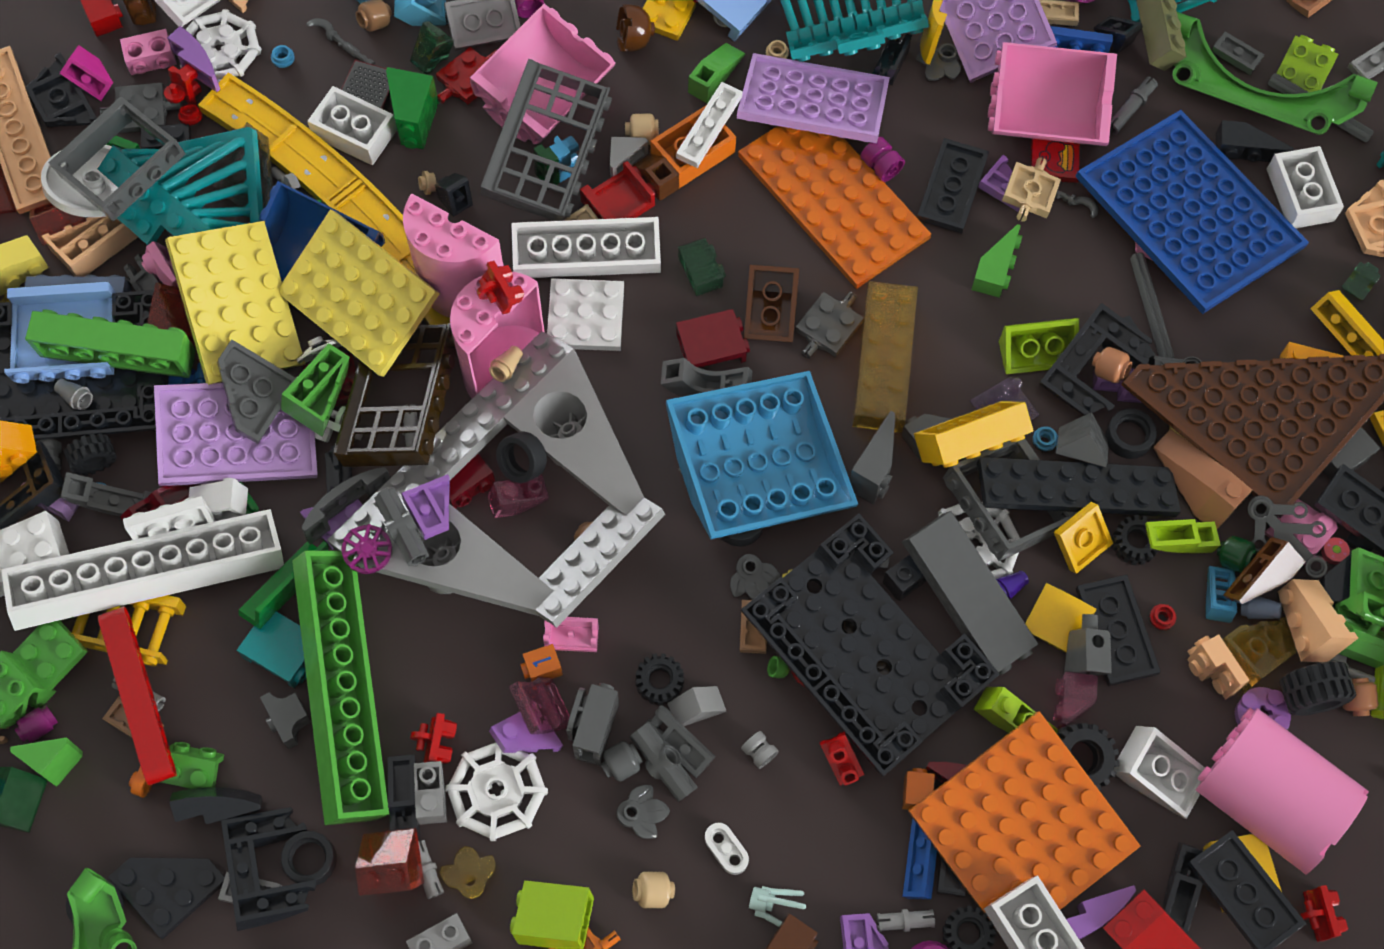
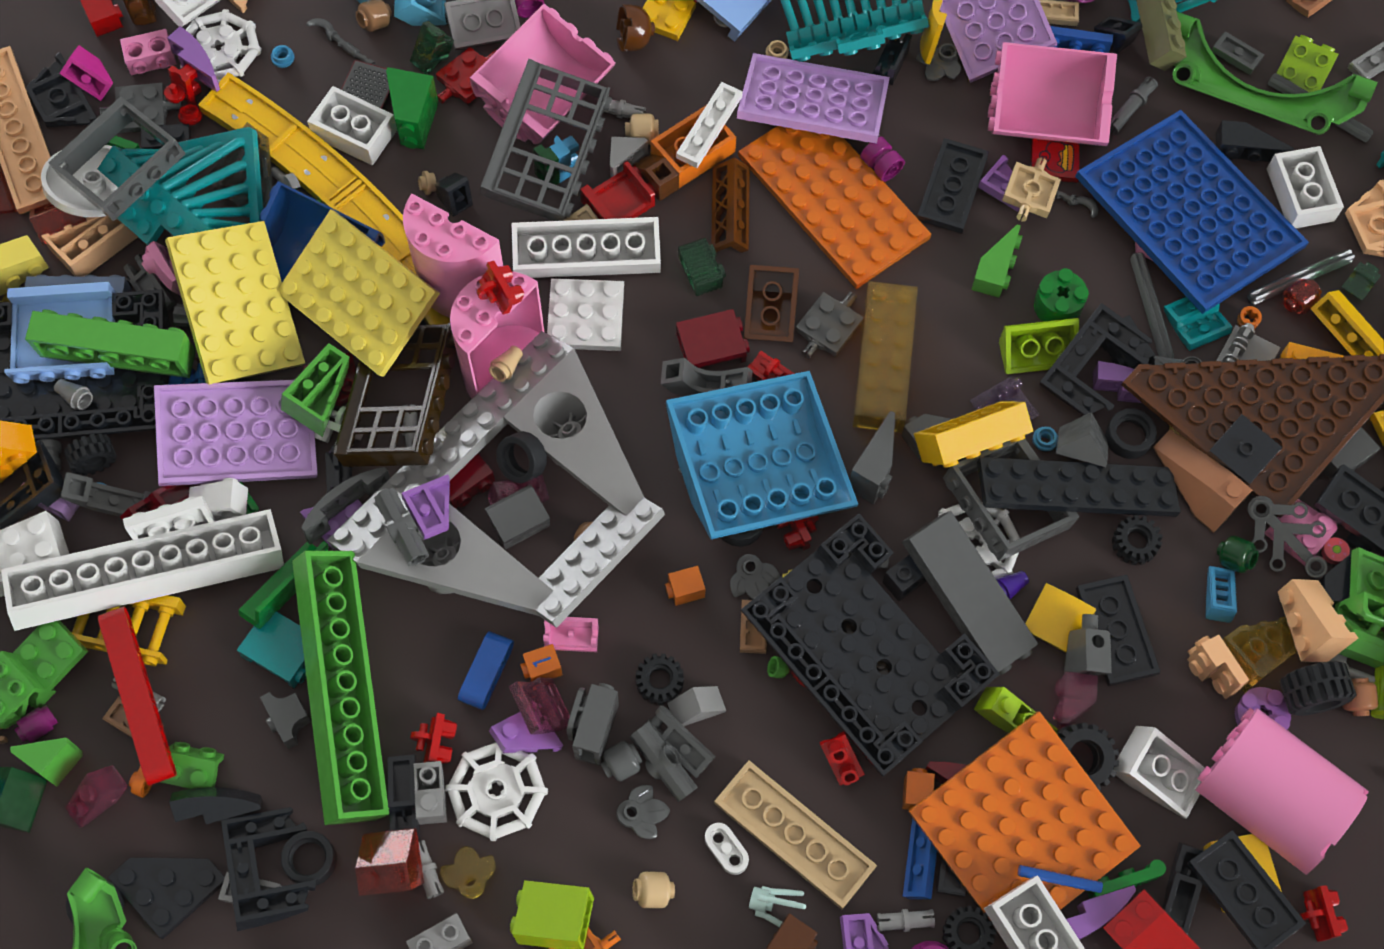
clear red plate [147,283,194,342] -> none
dark grey plate [217,339,296,444] -> none
white dish [297,336,342,364] -> none
magenta wheel [341,524,392,574] -> none
bright green slope [688,43,745,104] -> none
light grey wheel [741,731,779,769] -> none
yellow plate [1054,502,1113,574] -> none
nougat head [1092,347,1132,383] -> none
lime slope [1145,519,1221,553] -> none
red plate [1149,604,1176,630] -> none
slope [1223,537,1305,604] -> none
sand blue cone [1241,596,1282,620] -> none
none -> clear pink slope [65,765,128,828]
none -> blue beam [458,631,514,710]
none -> dark grey slope [485,484,550,550]
none -> light grey pin [603,99,646,119]
none -> orange brick [664,566,706,606]
none -> reddish brown fence [711,157,750,253]
none -> tan plate [714,760,877,910]
none -> red hips [747,351,795,381]
none -> red hips [776,515,819,551]
none -> blue bar [1018,865,1103,893]
none -> green brick [1034,268,1089,322]
none -> green plate [1087,859,1166,899]
none -> teal slope [1163,297,1233,351]
none -> black plate [1207,414,1282,486]
none -> light grey hinge [1216,323,1281,362]
none -> orange bush [1237,306,1262,330]
none -> dark grey axle [1247,249,1355,305]
none -> clear red head [1283,278,1322,315]

